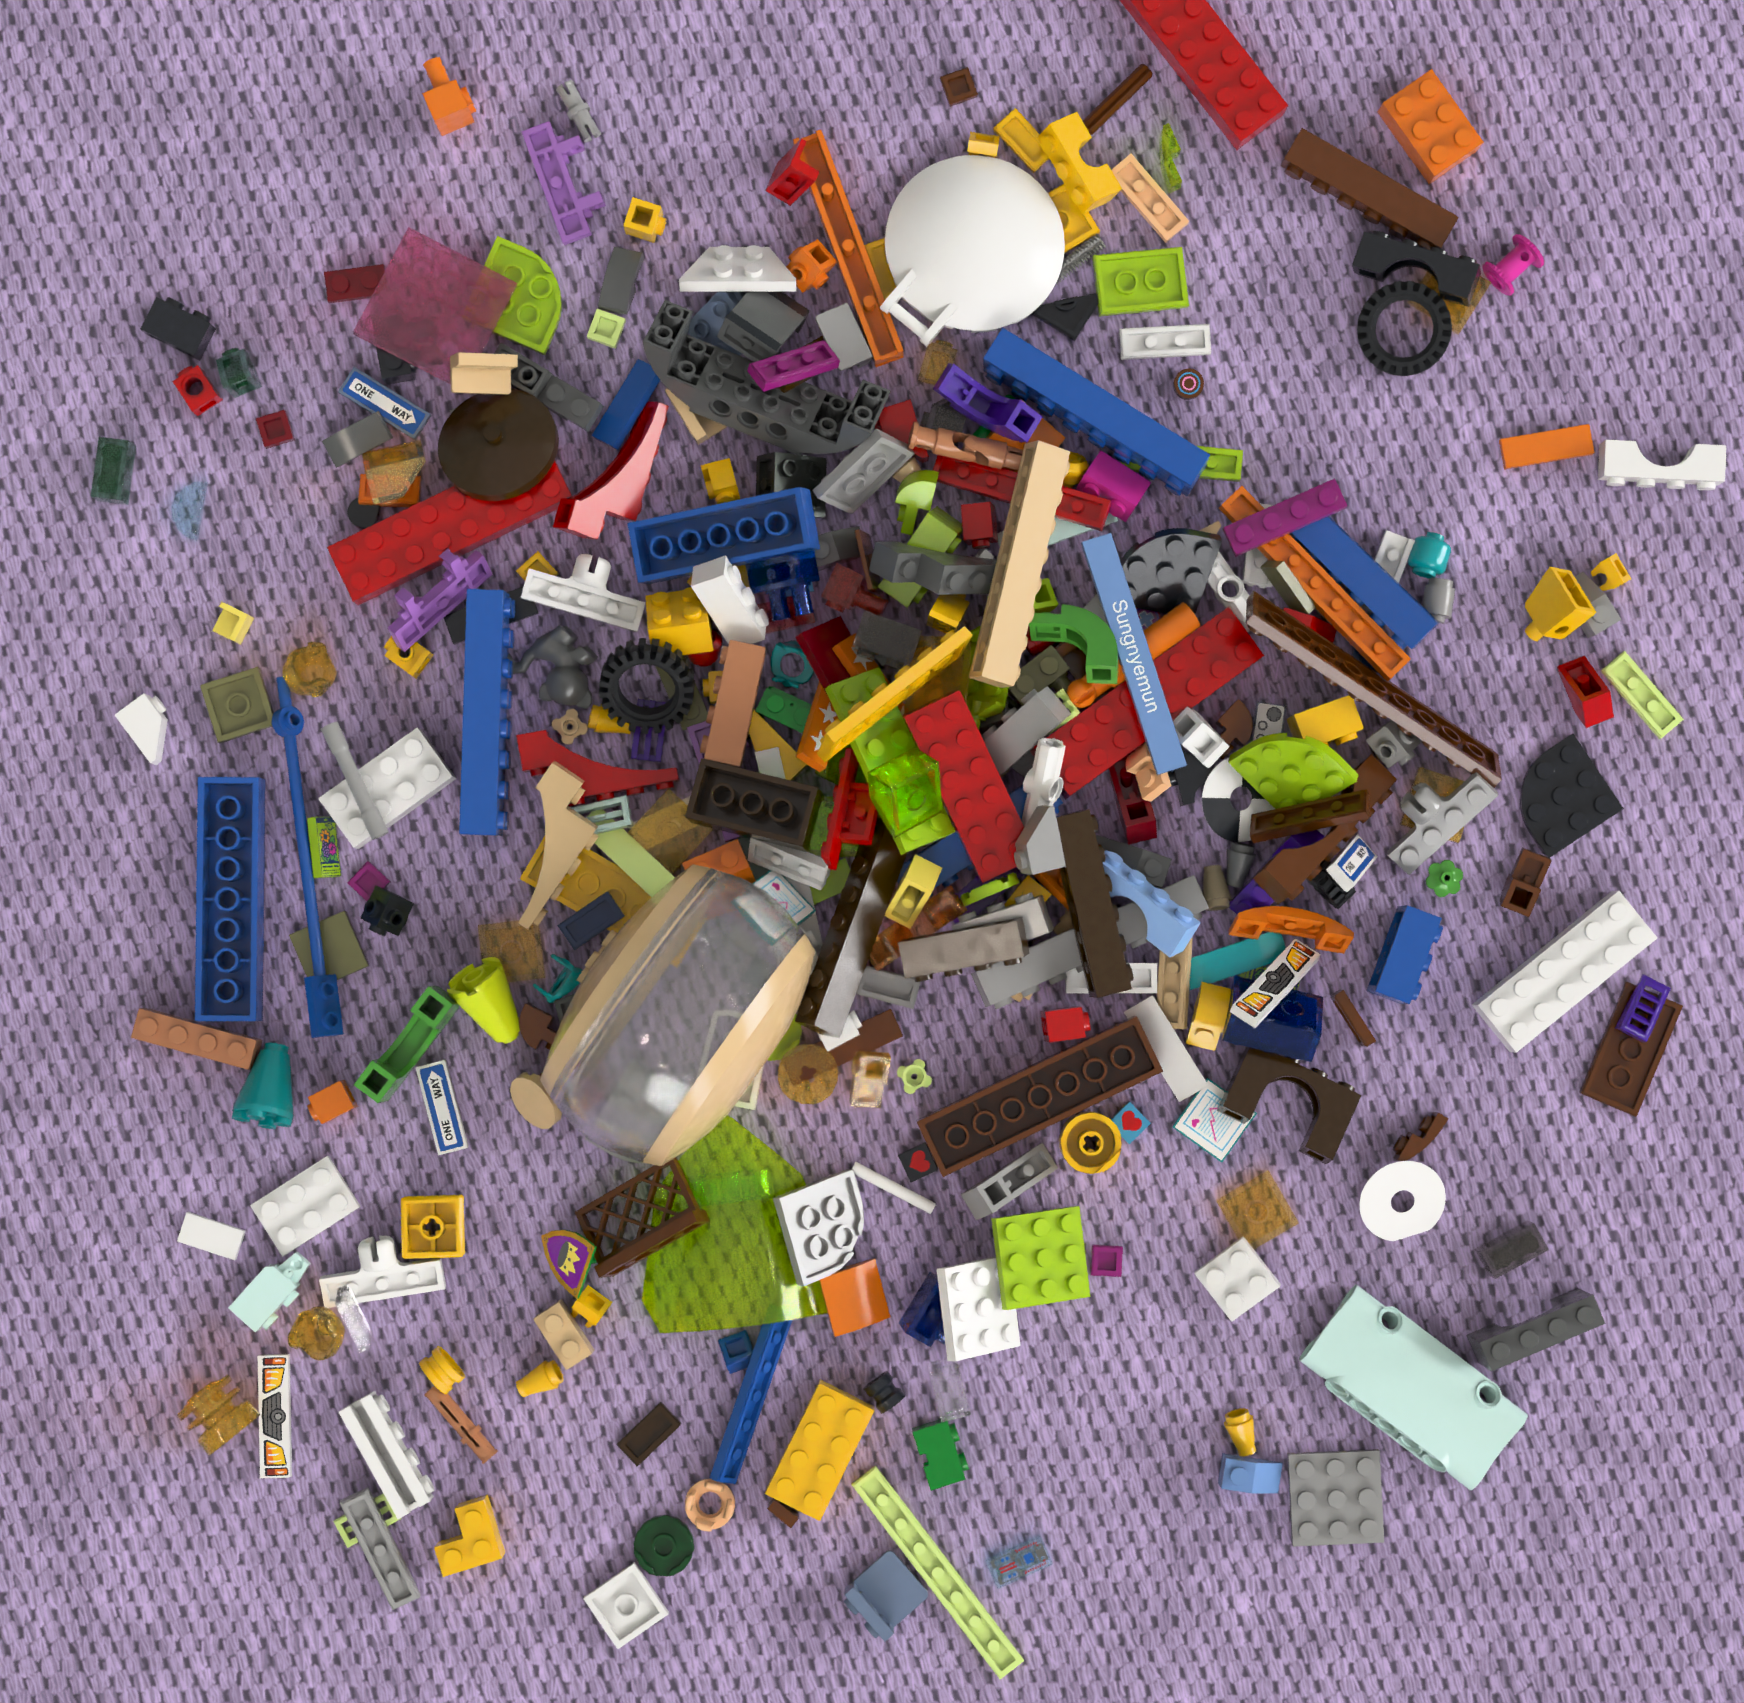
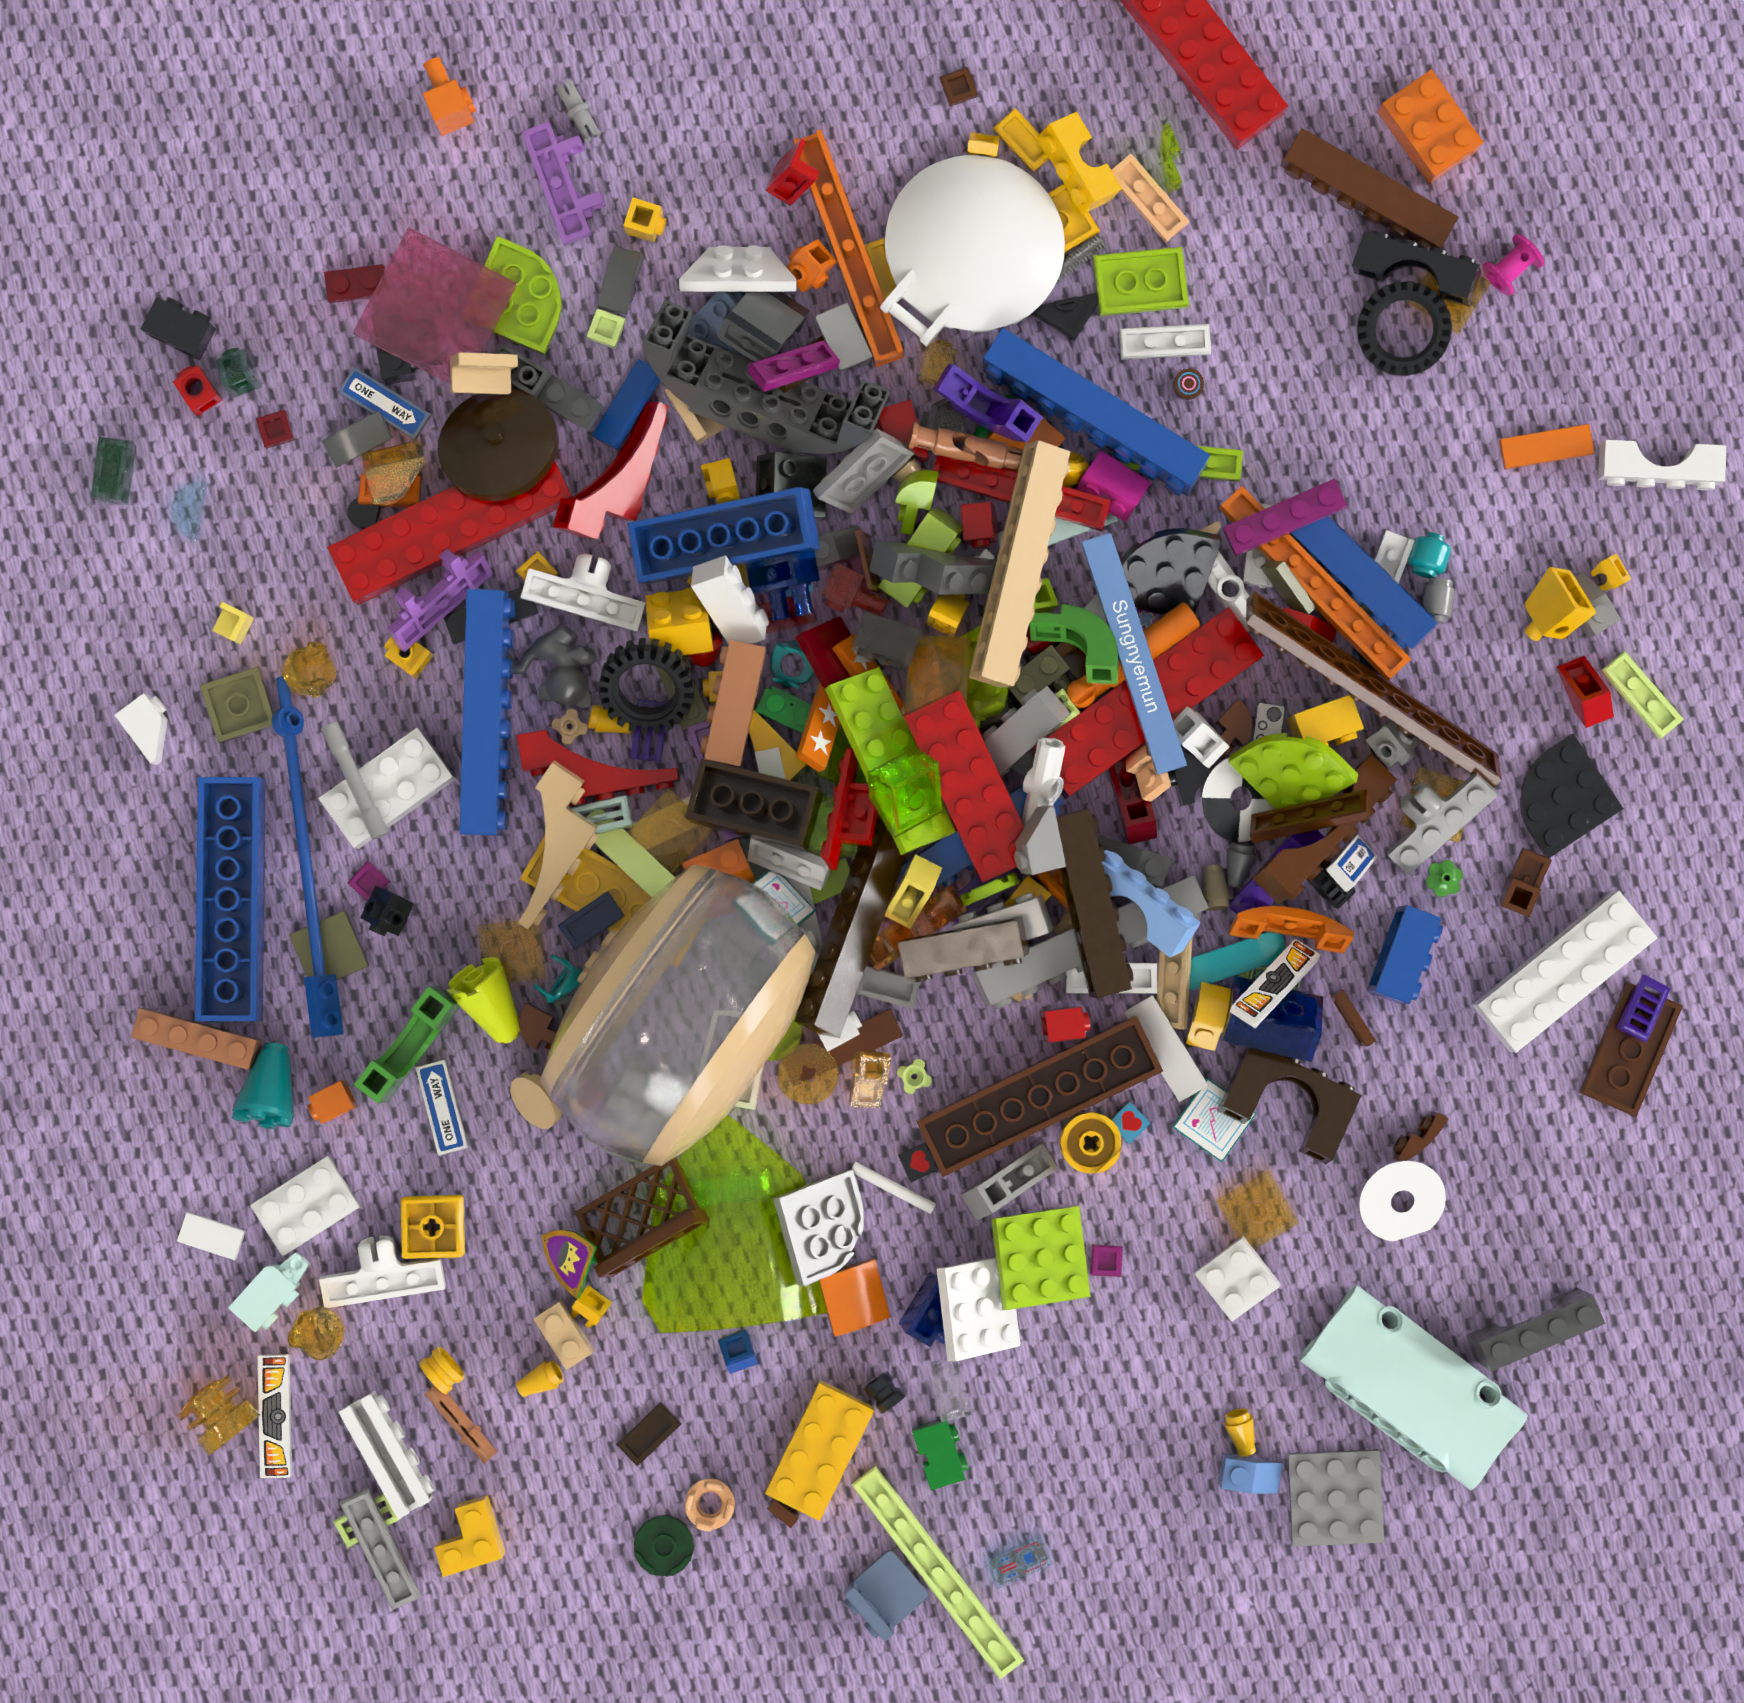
tile [307,817,341,878] -> none
clear tile [335,1285,372,1353] -> none
white plate [583,1562,669,1649] -> none
blue tile [709,1304,795,1484] -> none
yellow plate [817,626,973,763] -> none
reddish brown axle [1083,64,1153,135] -> none
clear smoke brick [1474,1220,1549,1279] -> none

